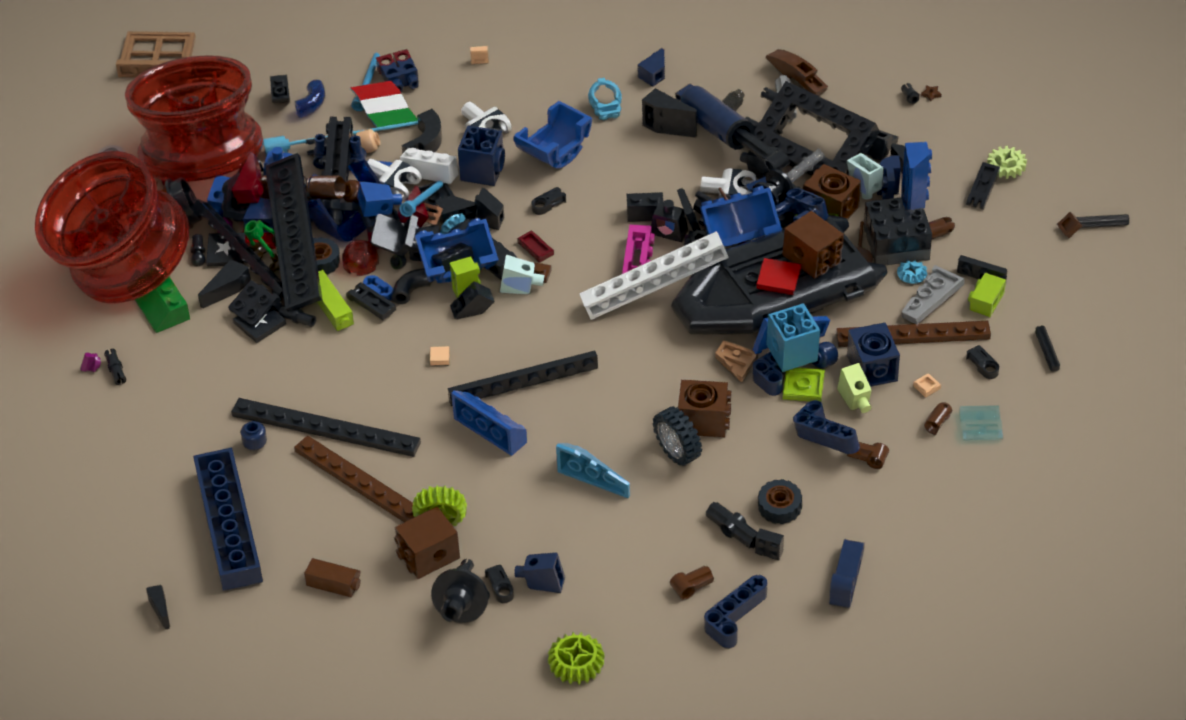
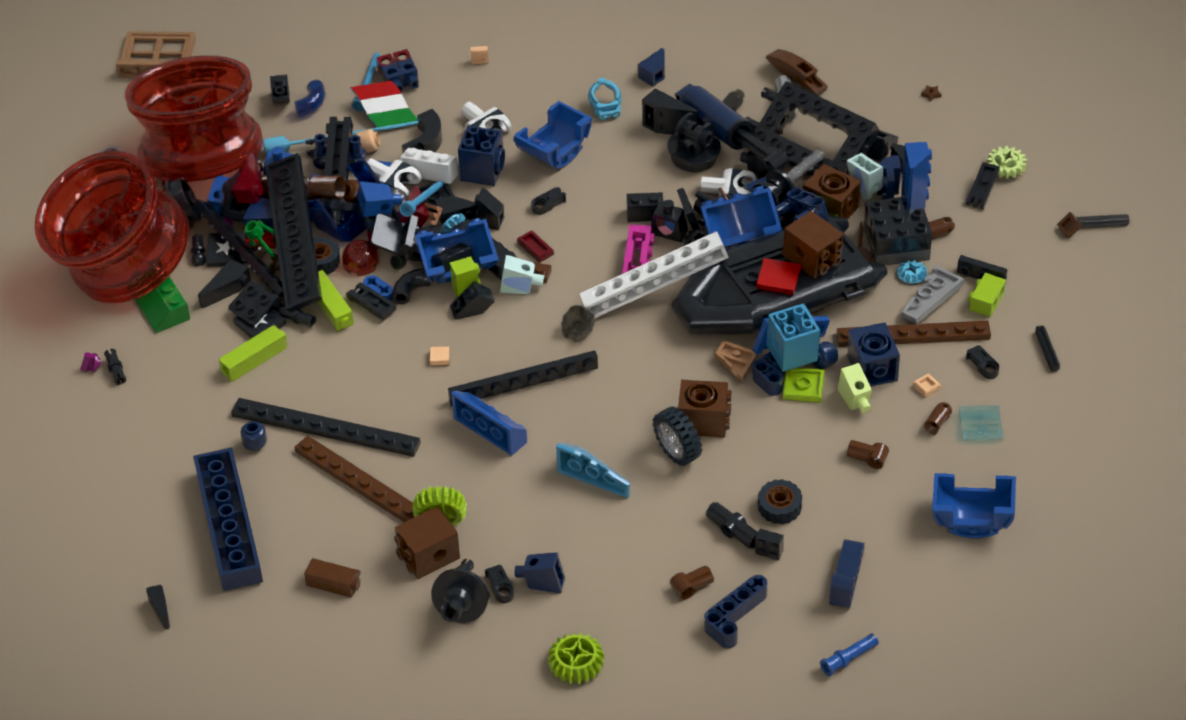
dark blue beam [793,400,860,454] -> none
black pin [901,83,920,104] -> none
none -> lime brick [219,325,287,382]
none -> clear smoke hair [561,305,595,342]
none -> black piece [667,113,721,172]
none -> blue pin [820,633,879,677]
none -> blue cylinder [932,473,1016,538]

